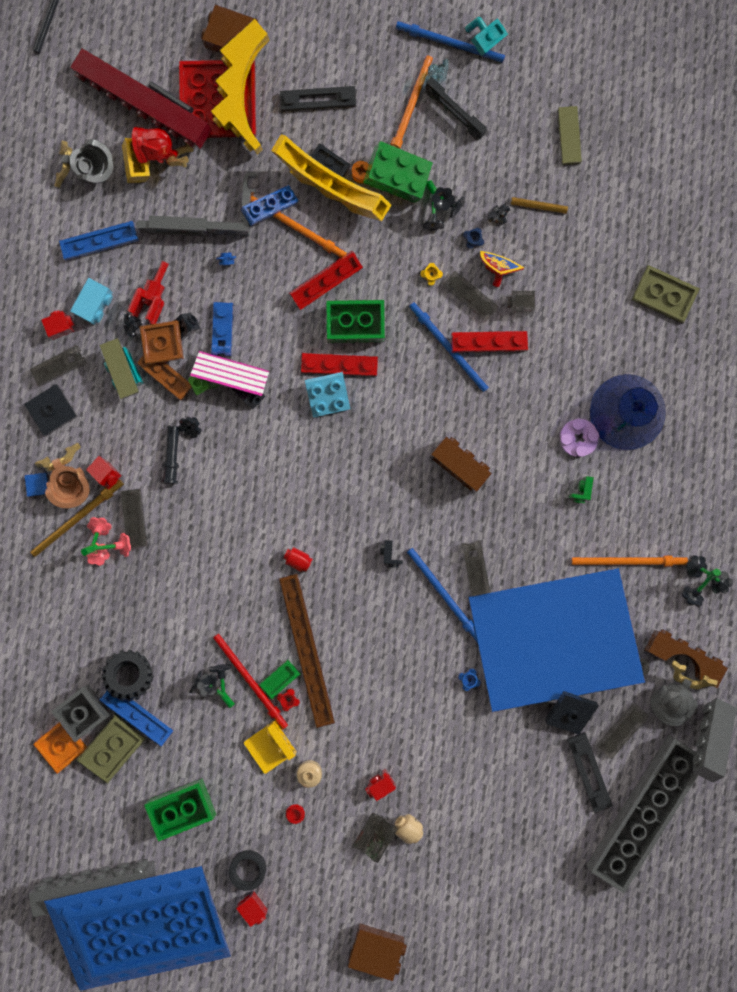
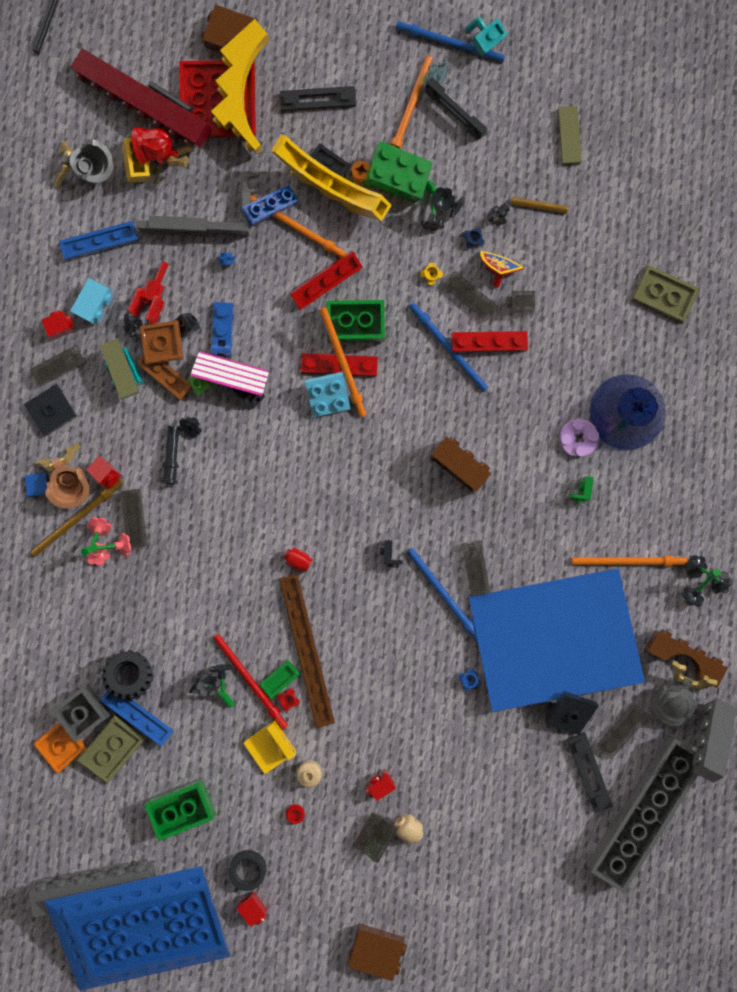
none -> orange bar [319,307,366,417]

